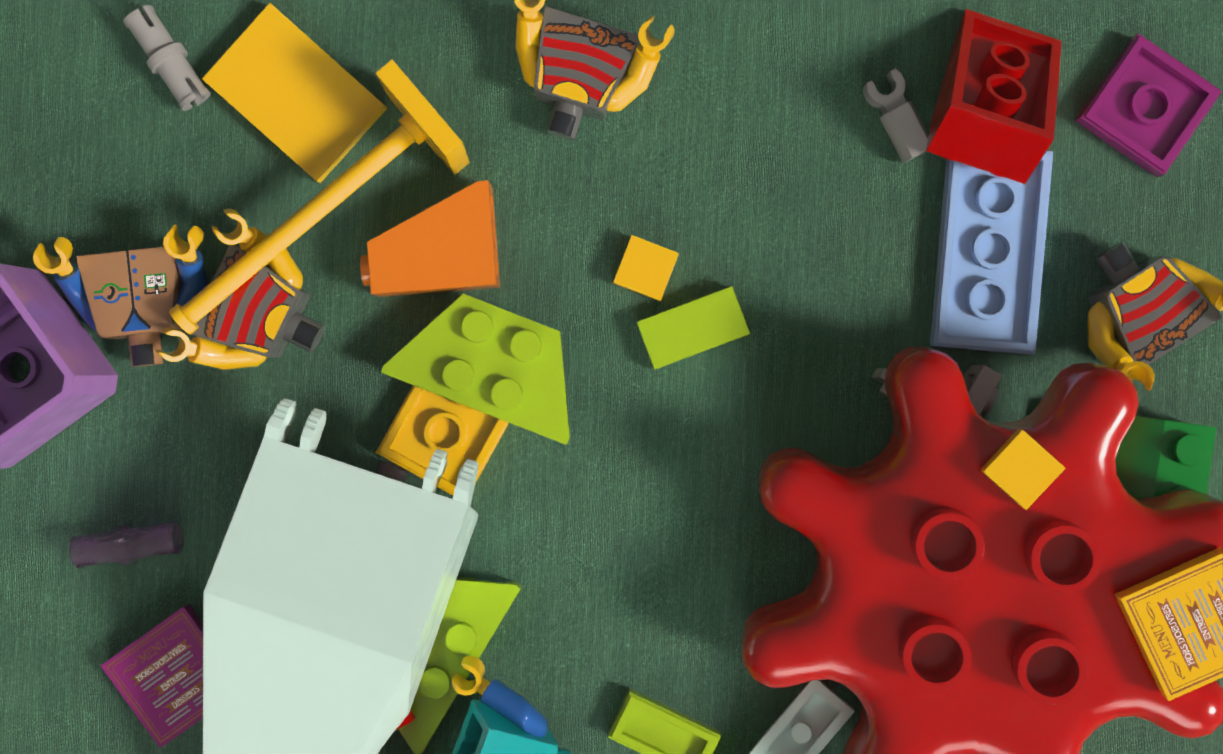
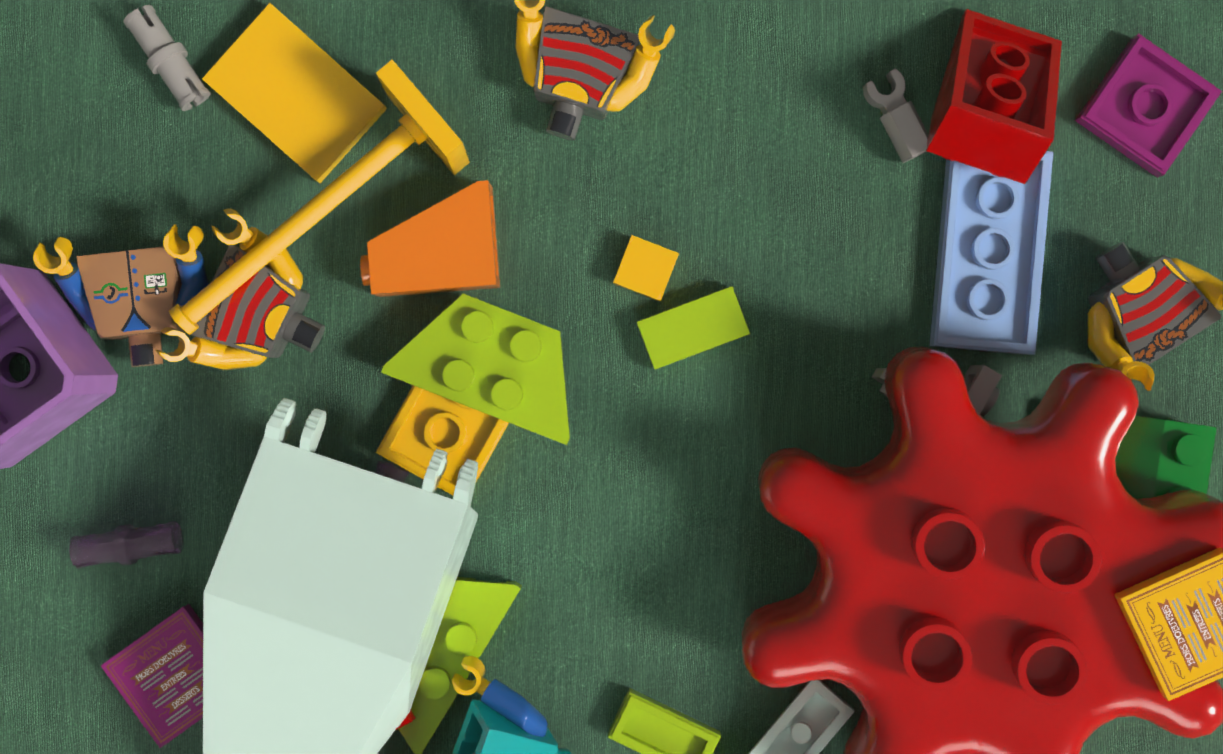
yellow tile [980,428,1066,510] -> none

